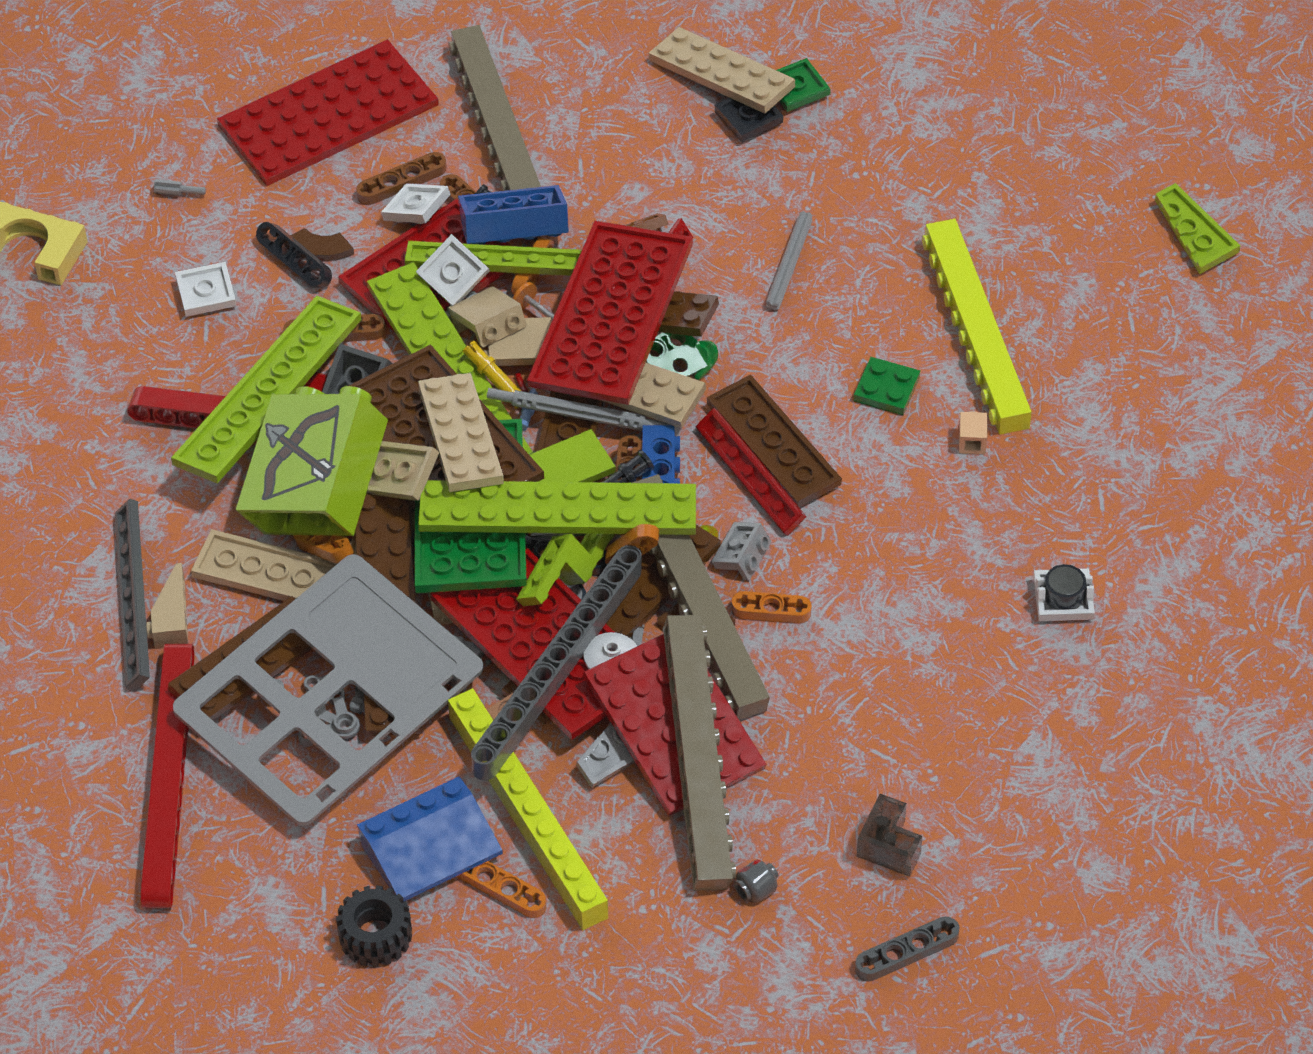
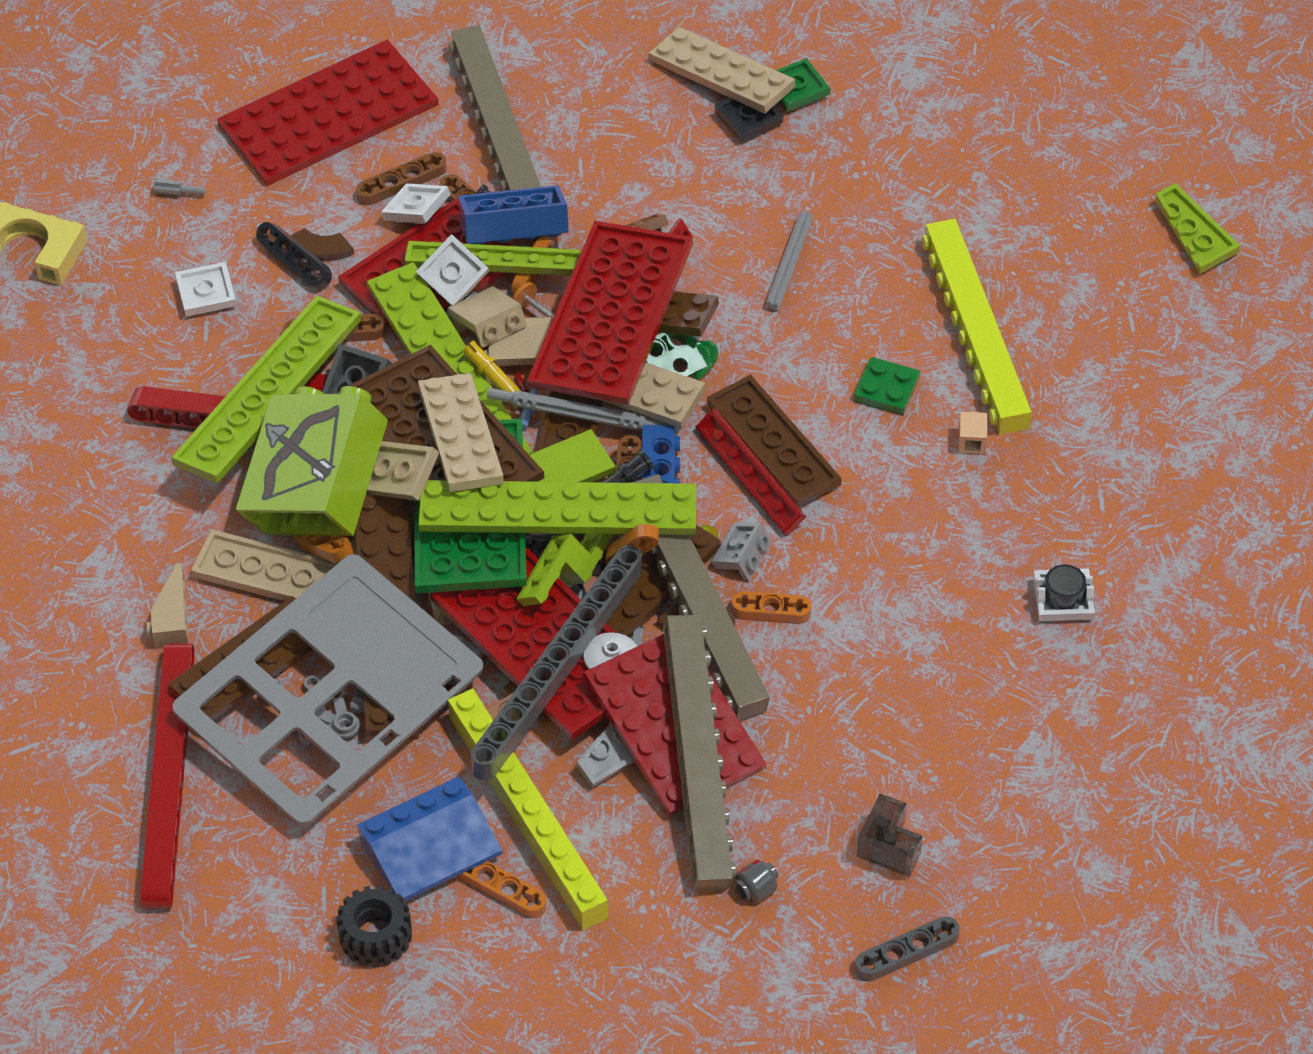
dark grey tile [115,499,150,692] -> none

